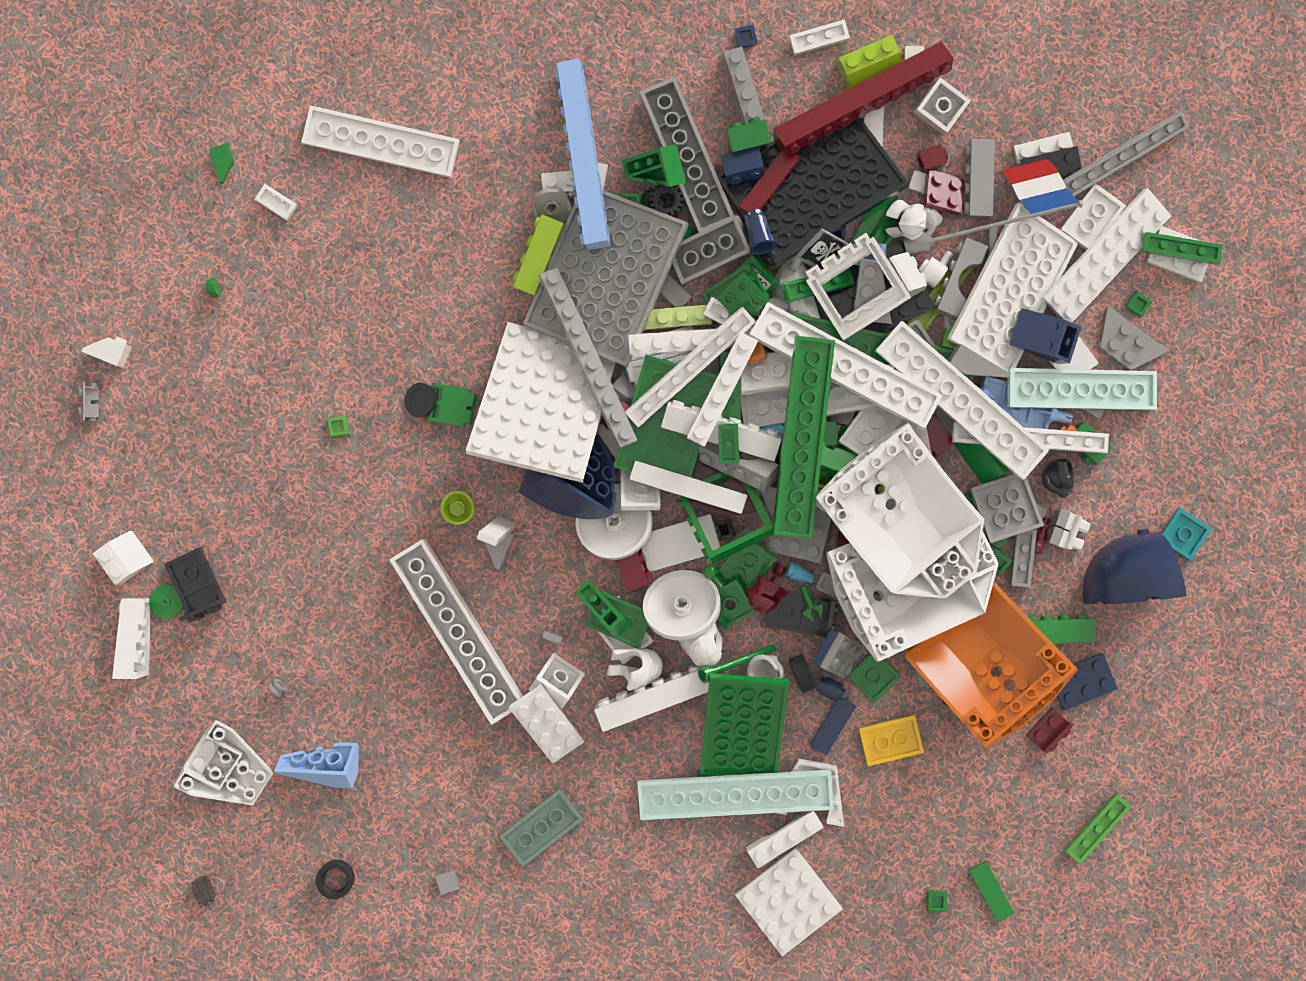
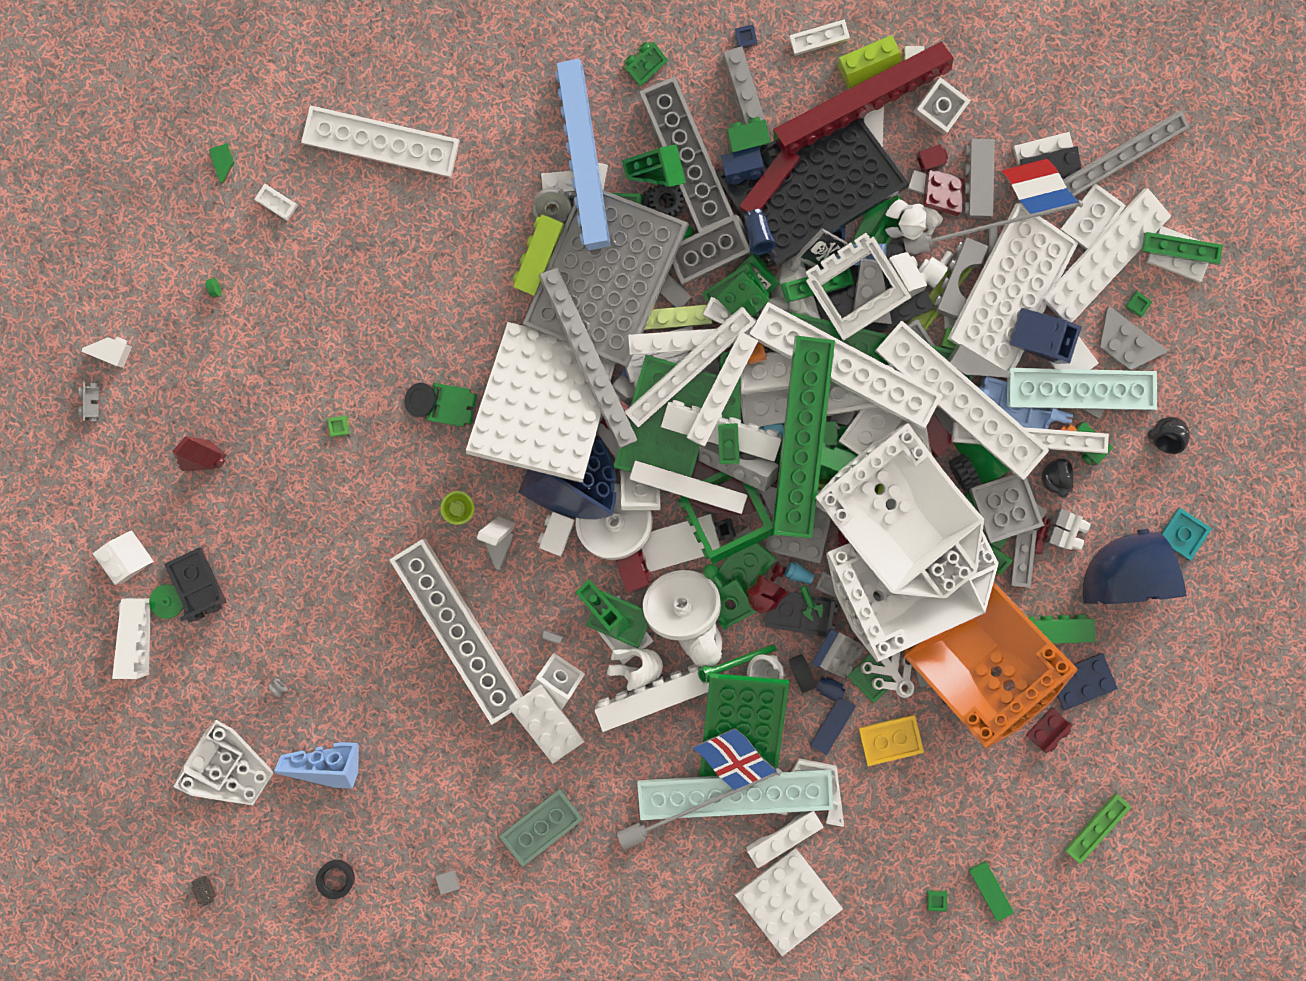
none -> dark red wedge [172,436,227,472]
none -> white brick [537,512,575,556]
none -> flag [617,728,781,850]
none -> green bracket [622,42,668,86]
none -> white plant [860,652,914,698]
none -> black tyre [948,453,980,491]
none -> black piece [1148,417,1190,454]

